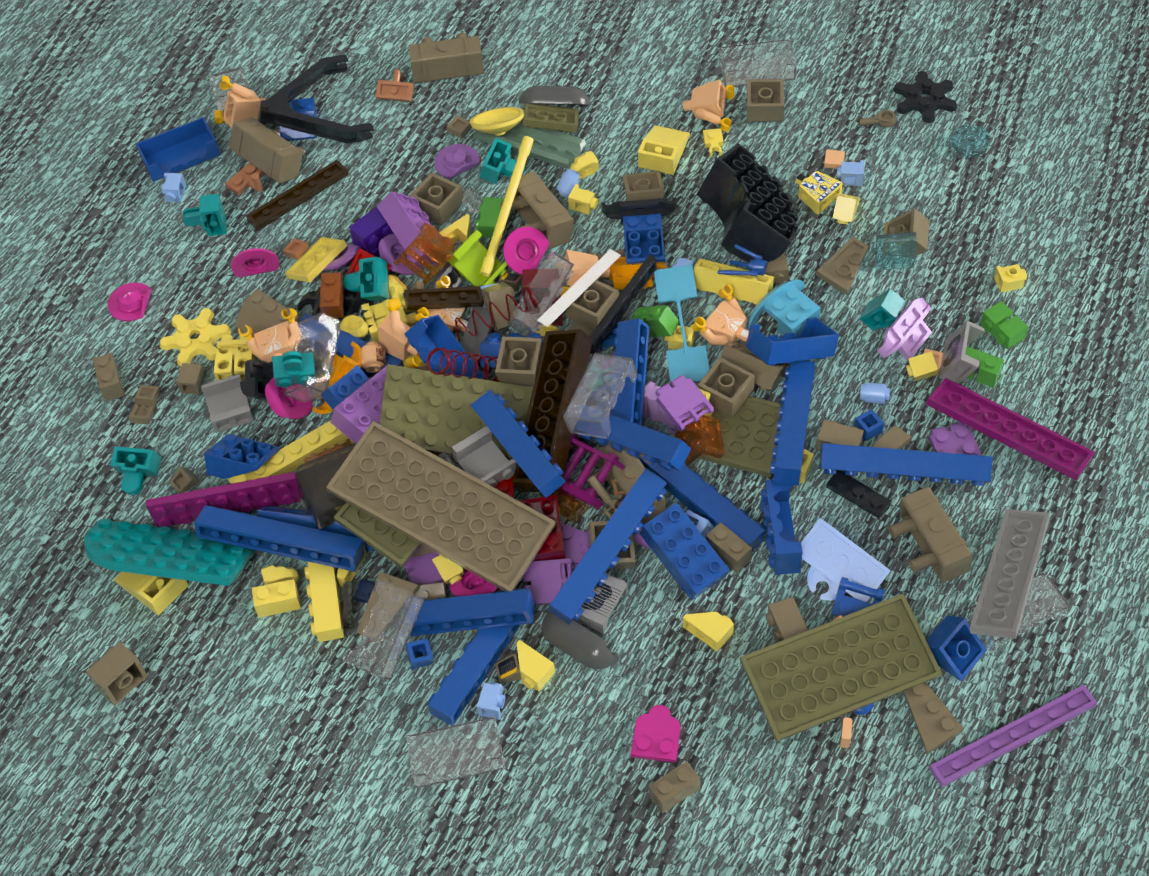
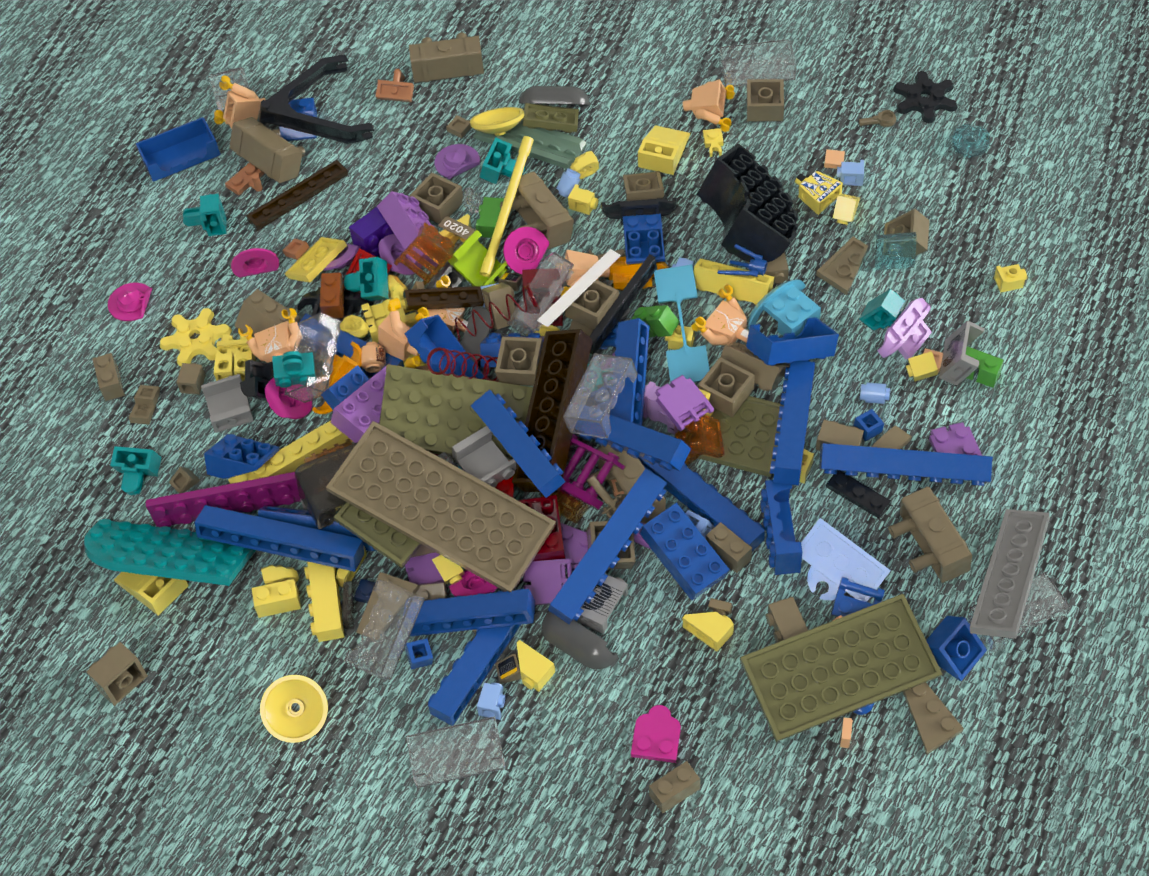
light blue brick [162,173,186,202] -> none
magenta plate [926,378,1095,481] -> none
medium lavender plate [929,685,1097,788] -> none
bright green piece [981,301,1028,349] -> none
none -> light yellow dish [260,675,328,743]
none -> dark tan sticker [438,216,475,239]
none -> dark tan plate [708,598,733,616]

